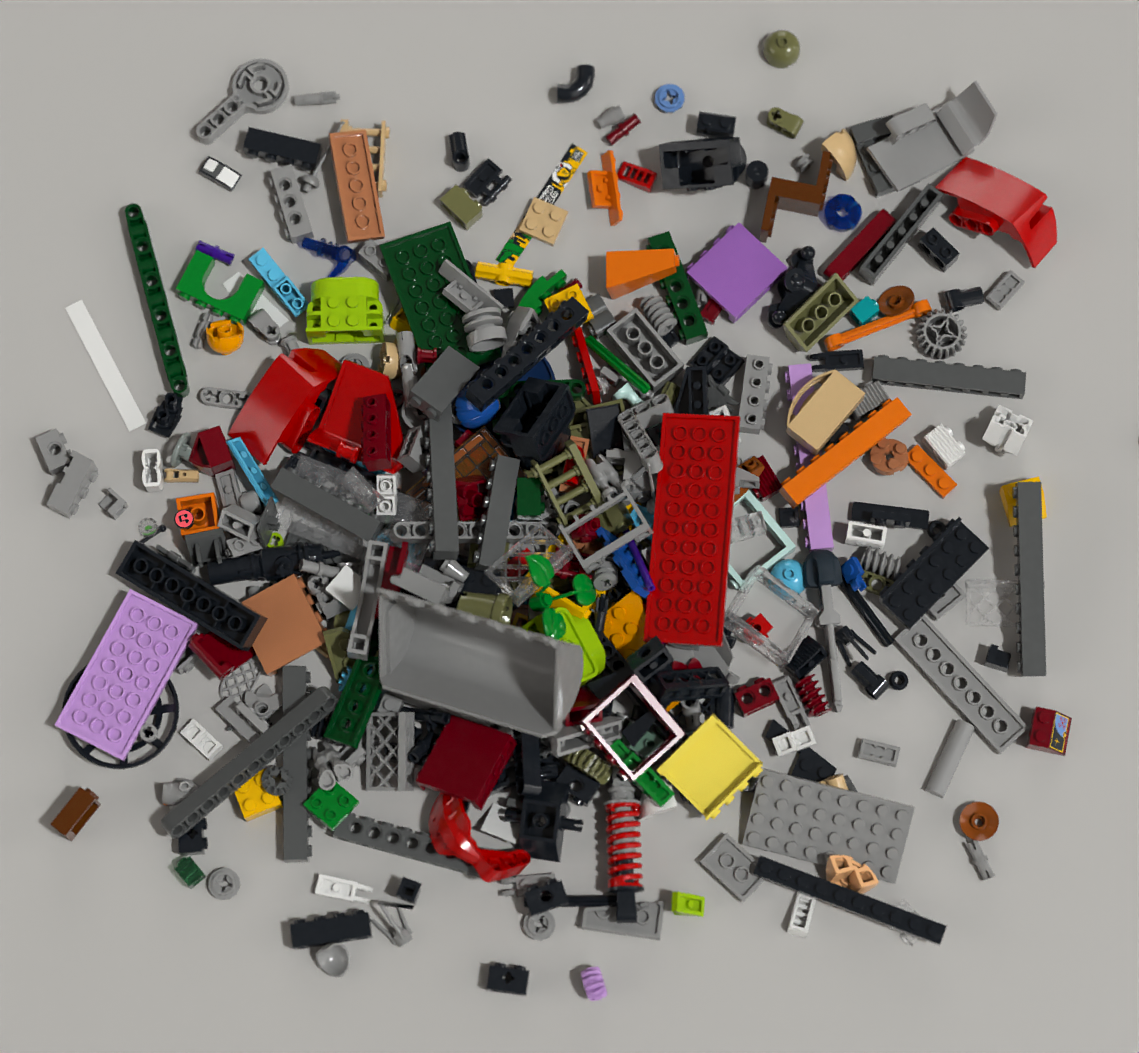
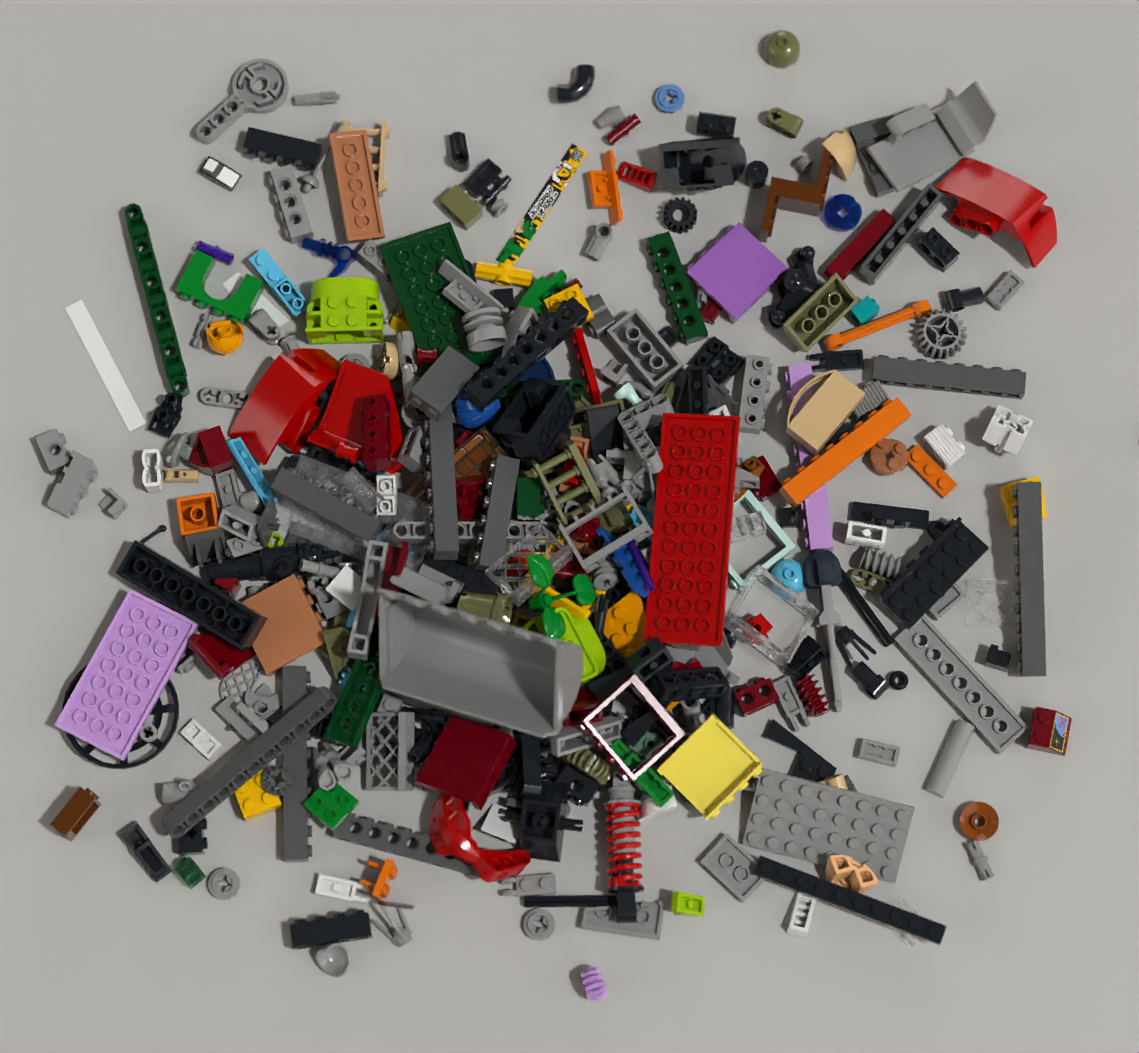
clear tile [138,518,158,537] -> none
dark grey piece [156,545,196,573] -> none
tile [174,509,194,530] -> none
black brick [396,877,422,905] -> none
light grey cone [439,560,470,583] -> none
black brick [486,963,530,996] -> none
tan plate [519,197,569,246] -> none
black brick [524,878,569,917] -> none
green axle [585,335,651,394] -> none
clear tile [596,375,610,395] -> none
orange slope [606,249,680,299] -> none
light grey piece [640,295,677,336] -> none
white slope [772,725,817,757] -> none
blue plate [841,557,867,592] -> none
dark orange dish [878,286,915,316] -> none
none -> black slope [121,821,172,883]
none -> dark red slope [214,578,242,598]
none -> orange plate [359,858,398,901]
none -> light grey bush [491,198,509,217]
none -> light grey piece [584,222,613,262]
none -> black tyre [663,197,697,234]

